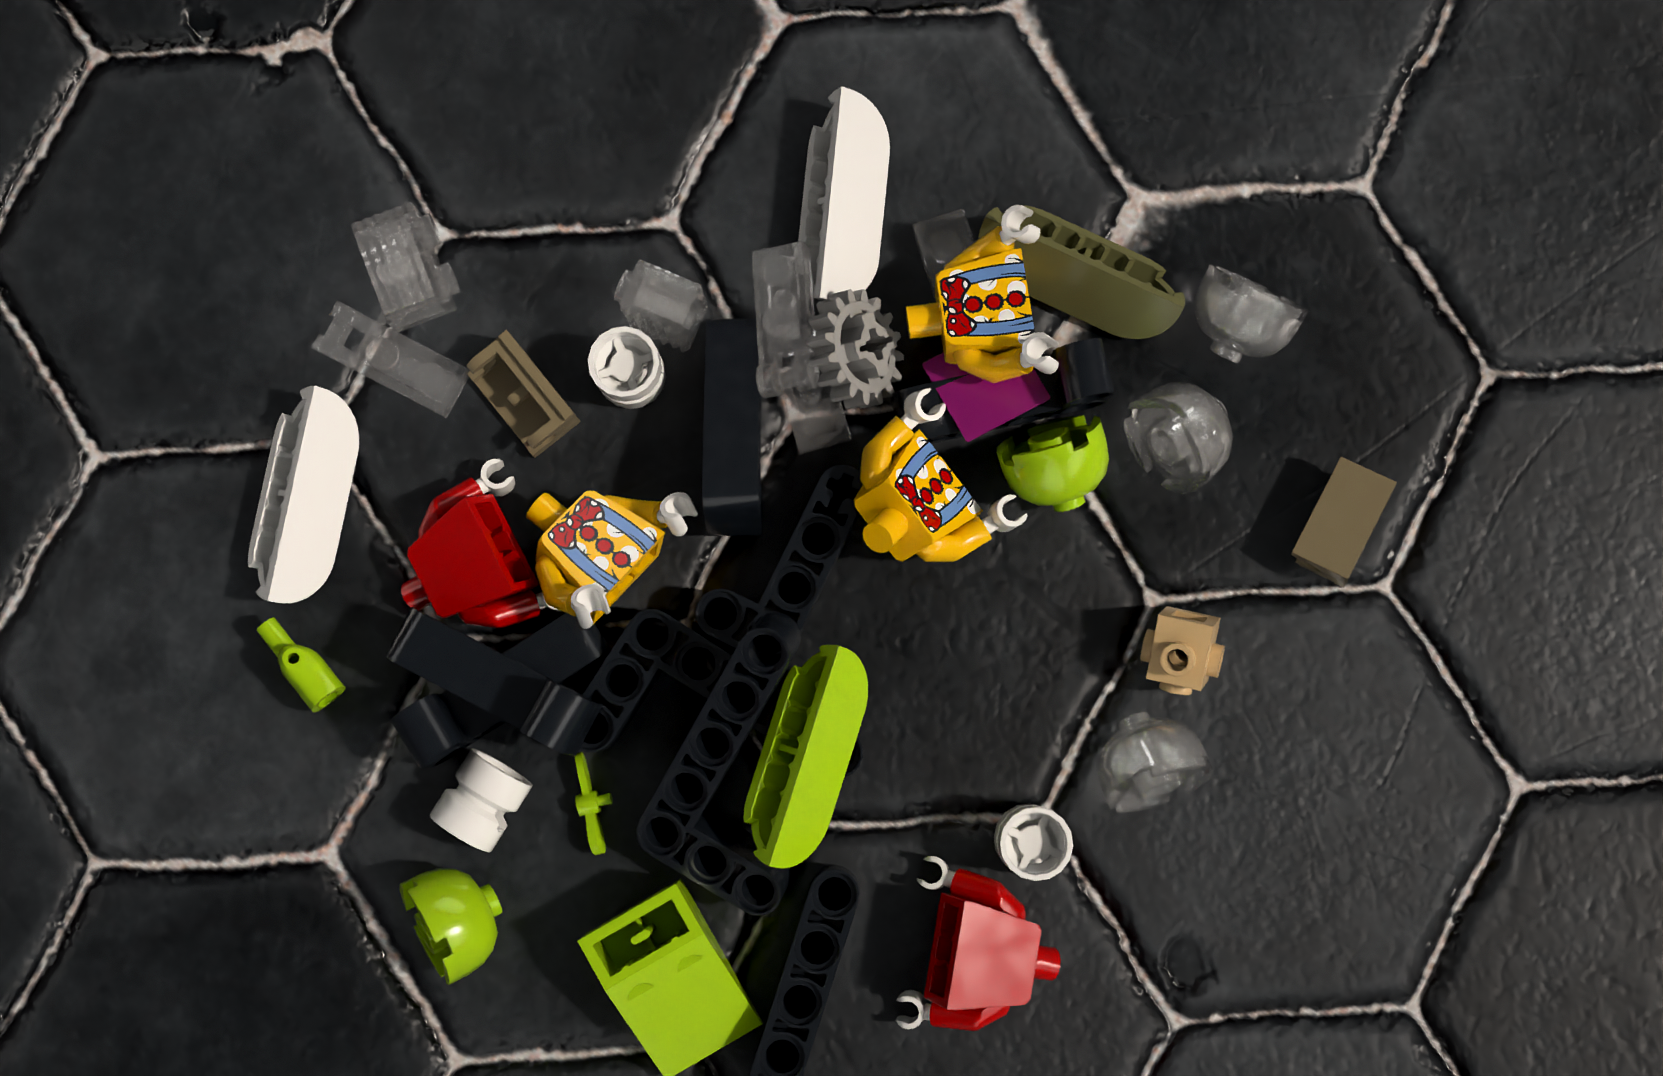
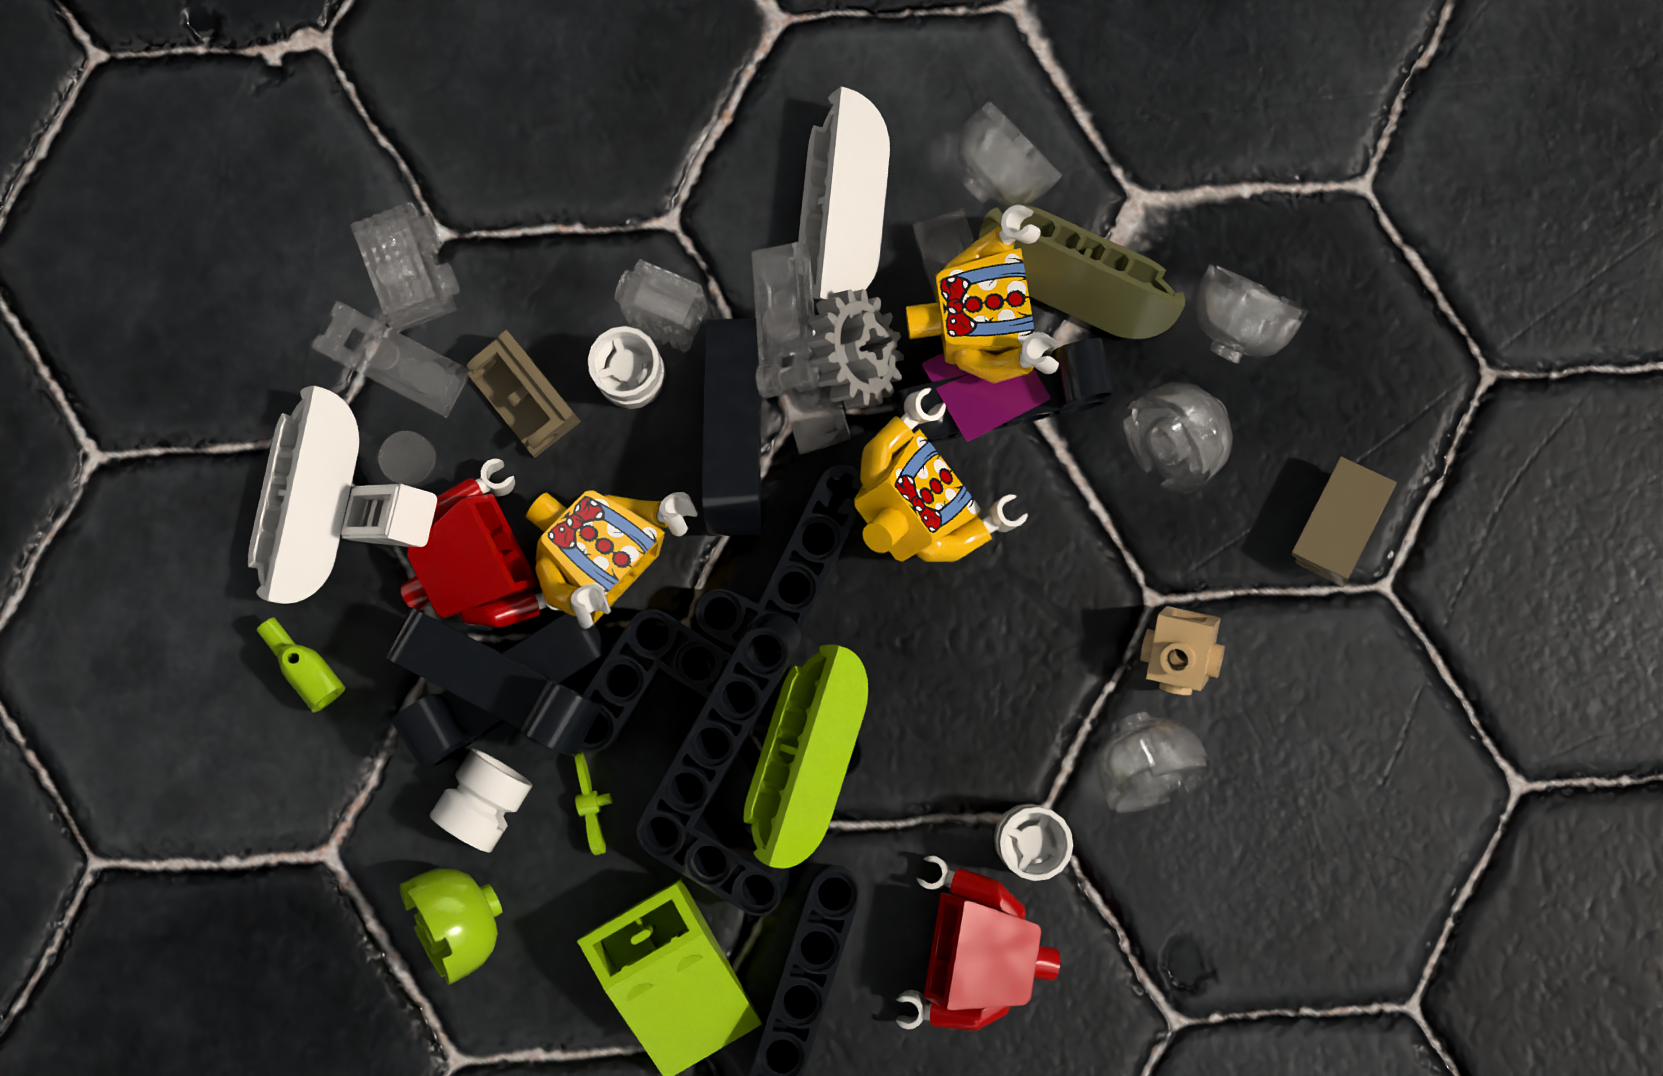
lime cylinder [997,415,1109,512] -> none
none -> white slope [341,484,437,547]
none -> clear tile [379,431,436,486]
none -> clear cylinder [957,100,1063,207]

